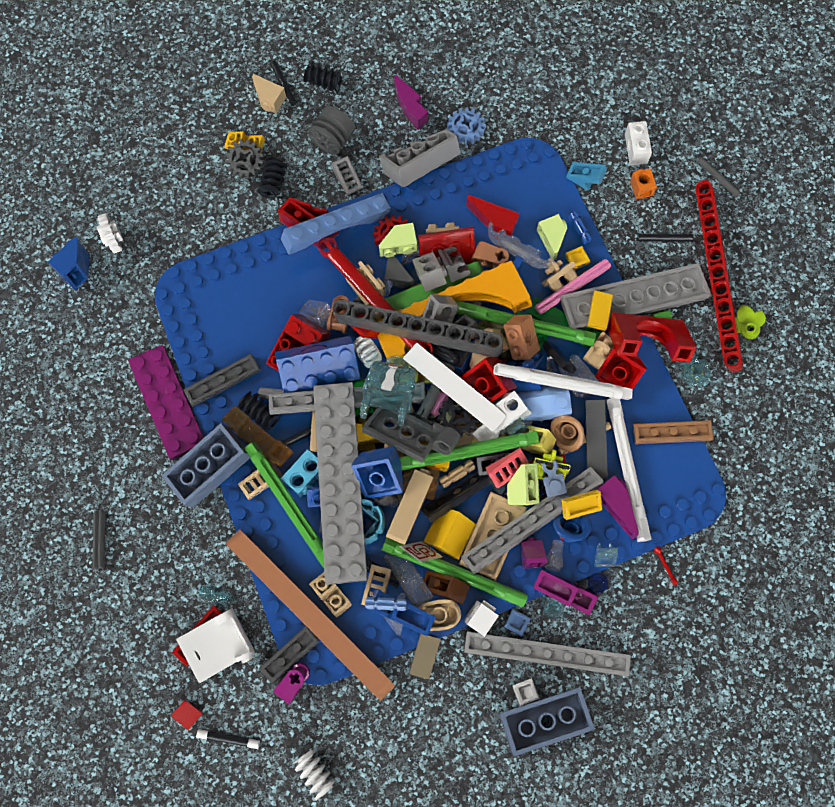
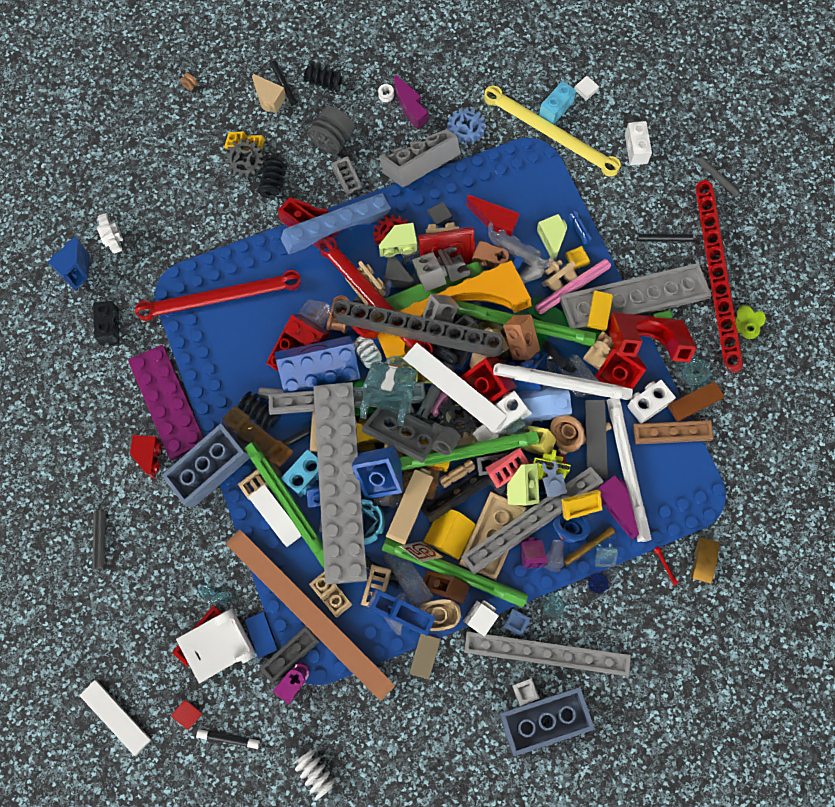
dark grey tile [183,354,261,407] -> none
medium blue axle [365,597,407,611] -> none
magenta slope [533,569,599,615] -> none
dark azure slope [566,162,607,190] -> none
orange brick [630,168,657,200] -> none
none -> white tile [79,680,152,756]
none -> black brick [93,301,120,345]
none -> red slope [130,435,162,479]
none -> red piece [135,270,301,321]
none -> medium nougat bush [180,73,198,91]
none -> blue tile [245,612,278,659]
none -> white slope [249,485,302,547]
none -> white bush [378,84,394,102]
none -> dark grey tile [427,202,452,226]
none -> light yellow piece [484,86,621,176]
none -> light grey cone [519,261,545,284]
none -> medium azure brick [539,81,576,124]
none -> pearl gold bar [562,526,615,566]
none -> white tile [574,76,599,100]
none -> white brick [627,380,676,424]
none -> dark orange tile [667,381,725,422]
none -> pearl gold slope [690,536,720,583]

